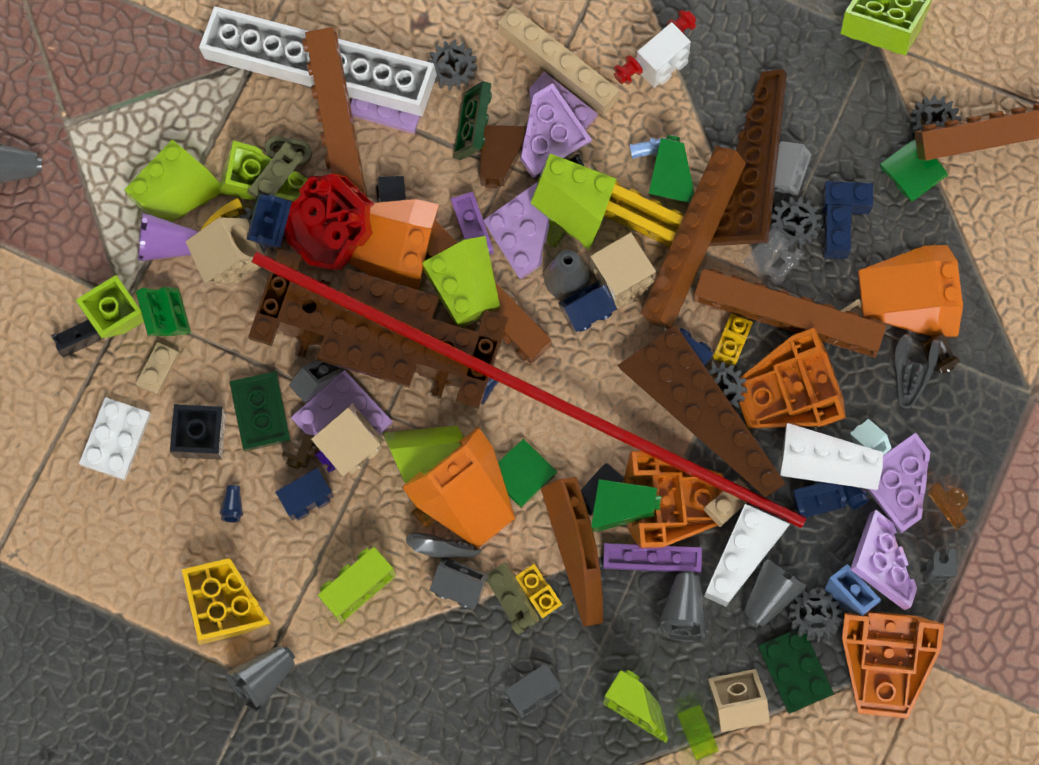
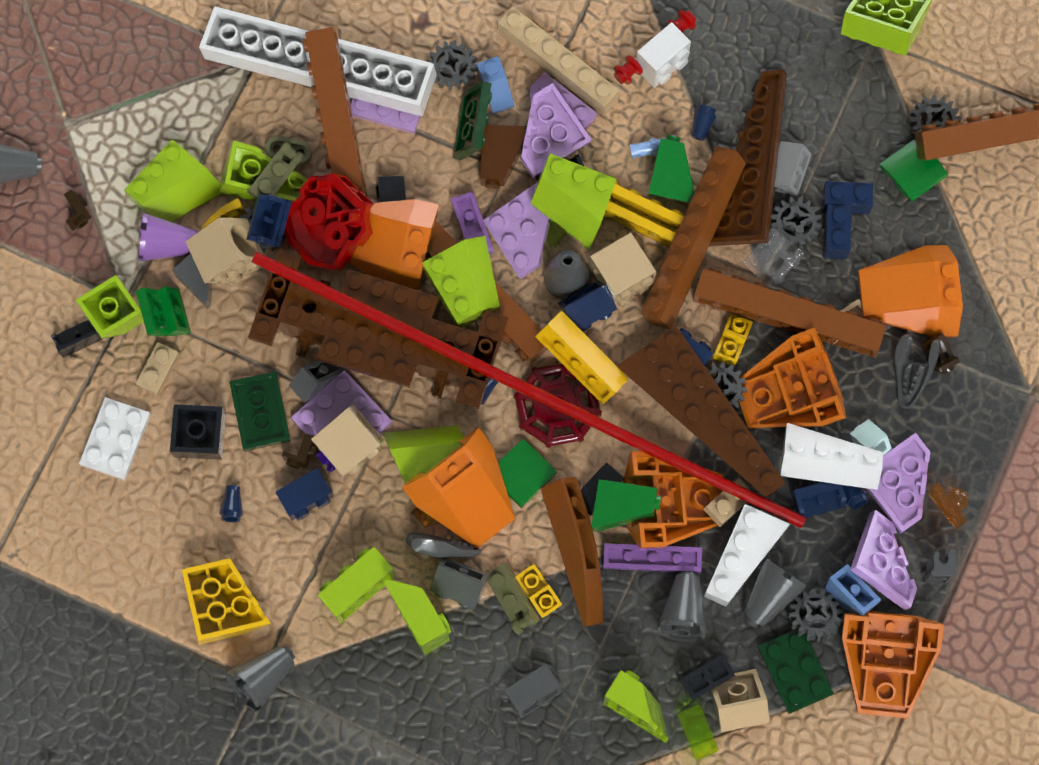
none -> dark brown bracket [64,190,92,231]
none -> dark grey slope [172,253,212,309]
none -> lime wedge [384,579,452,655]
none -> medium blue slope [477,56,515,114]
none -> dark red plate [513,364,602,448]
none -> yellow brick [535,310,629,405]
none -> black hinge [676,652,735,700]
none -> dark blue cone [691,105,716,141]

